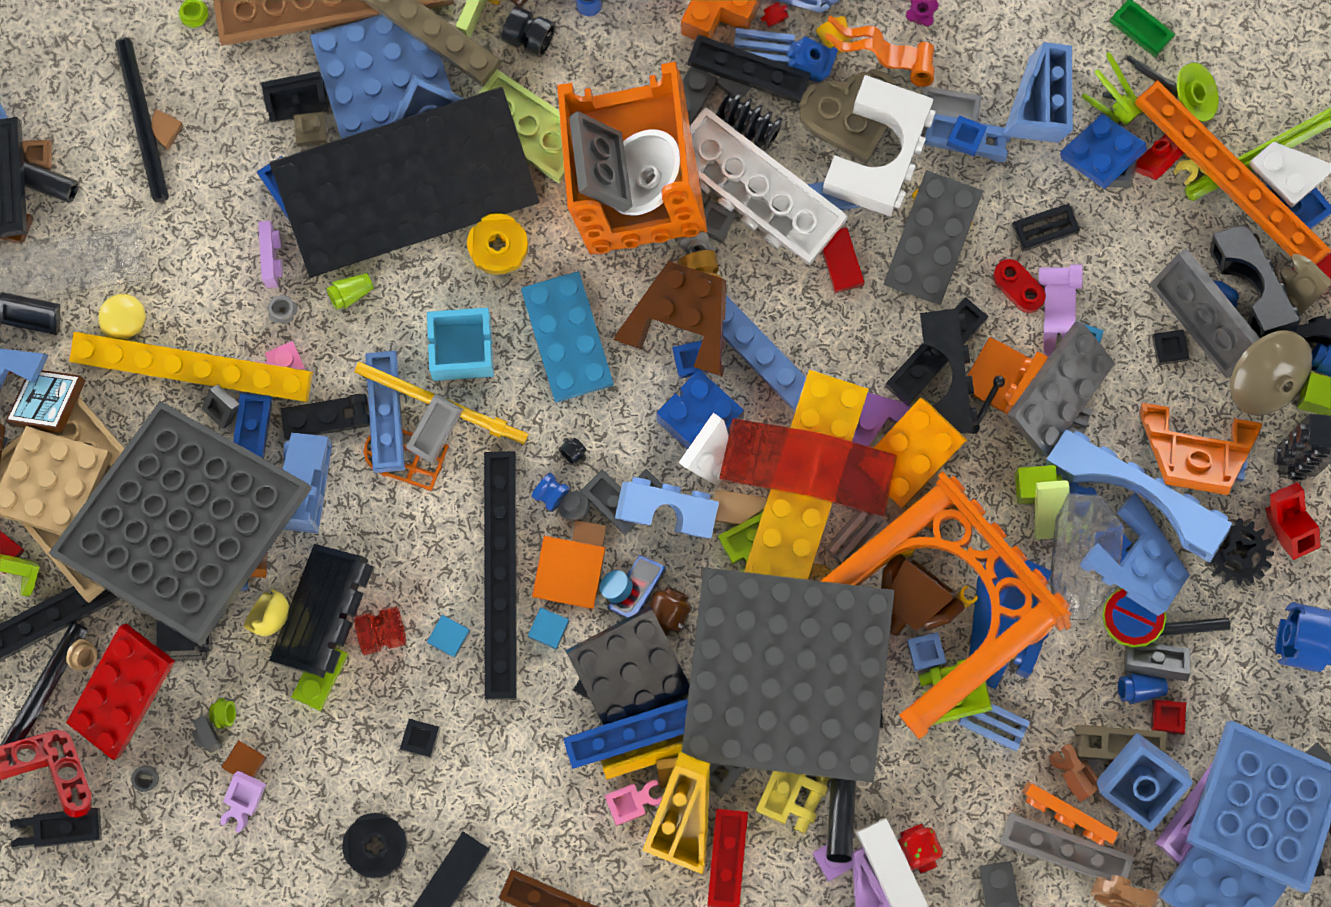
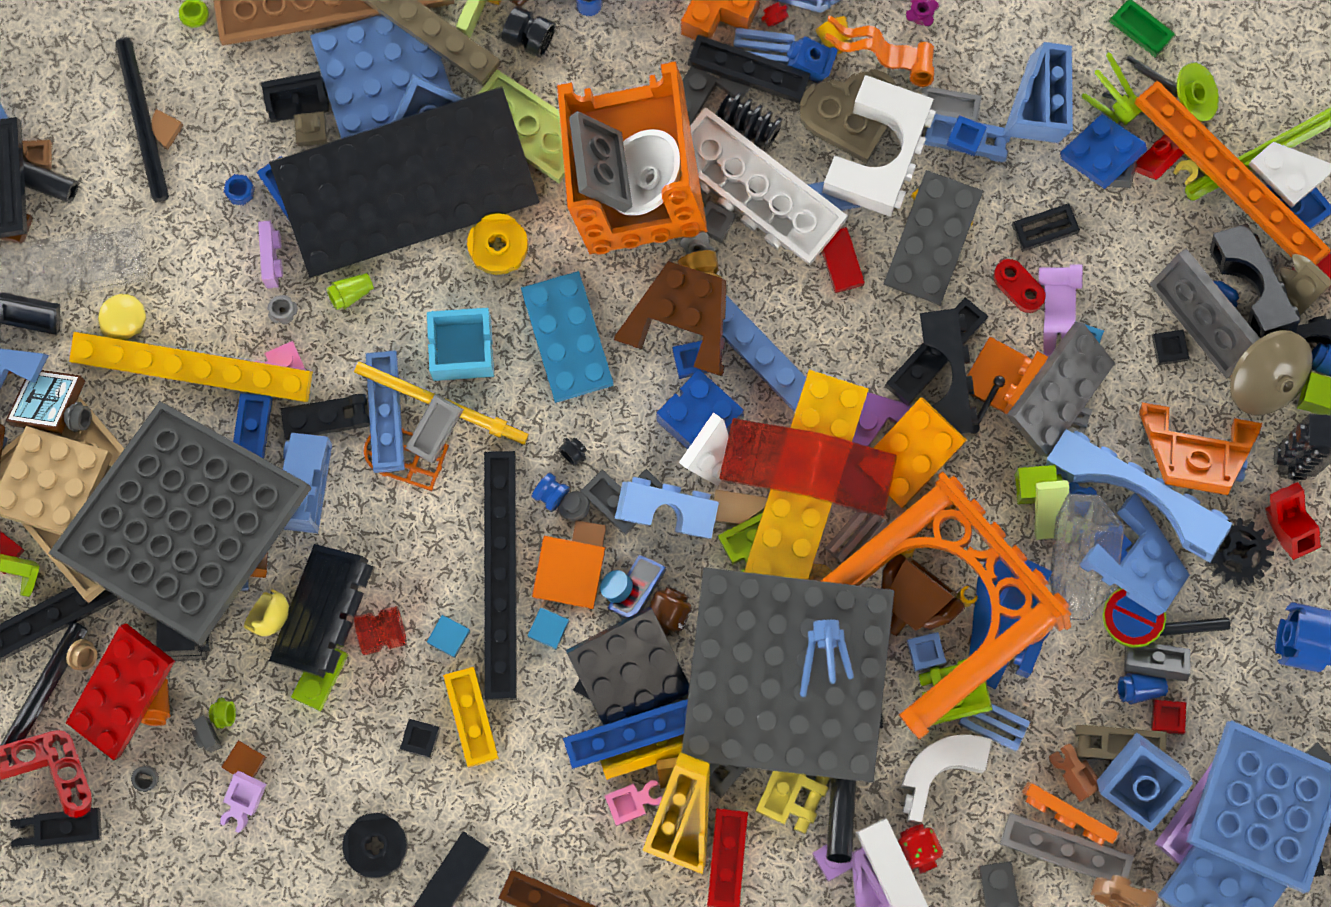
dark grey plate [201,385,240,429] -> none
none -> dark grey plate [64,402,92,432]
none -> orange cone [141,679,170,726]
none -> blue tile [224,174,255,205]
none -> yellow plate [443,666,499,768]
none -> medium blue plant [800,620,854,697]
none -> white arch [901,735,992,825]

